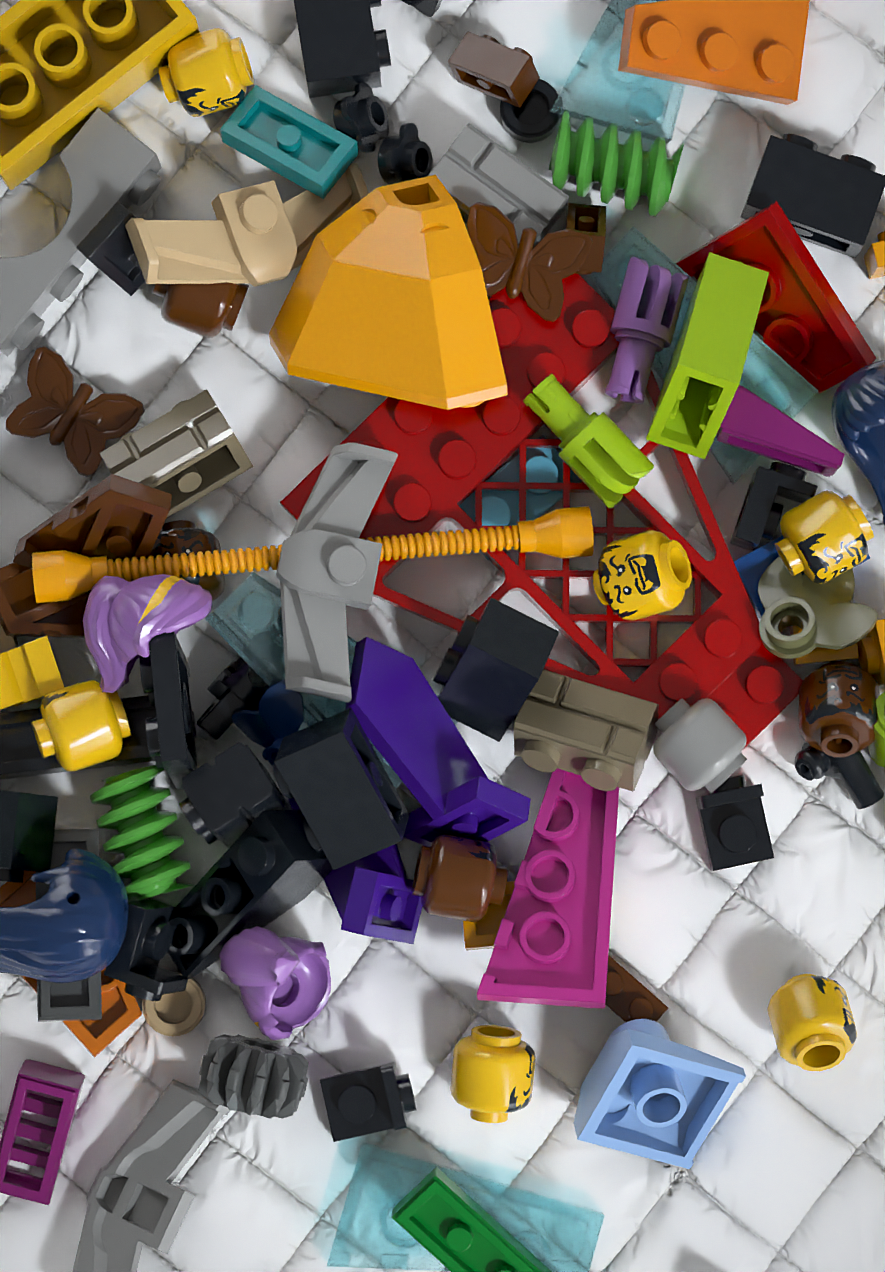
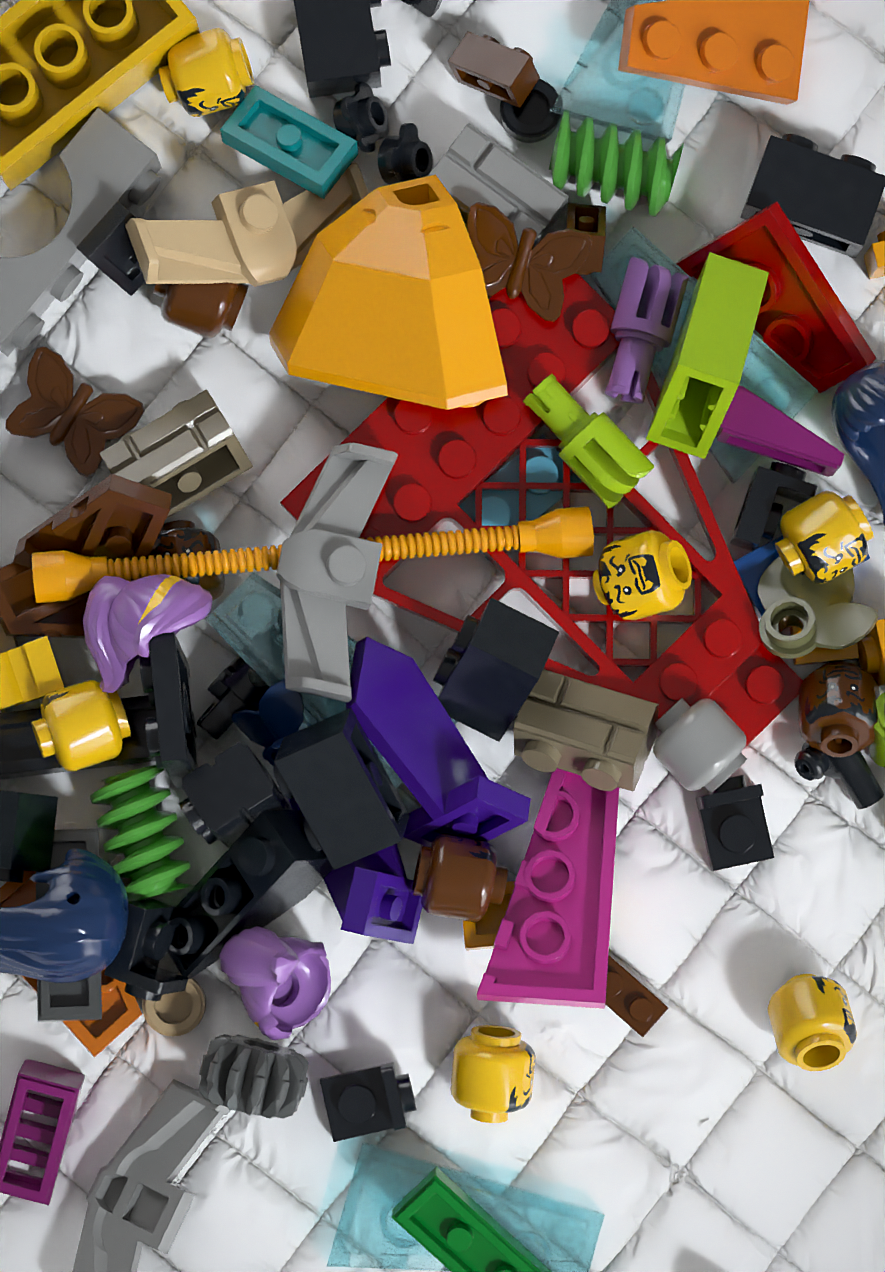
light blue slope [573,1019,746,1169] -> none

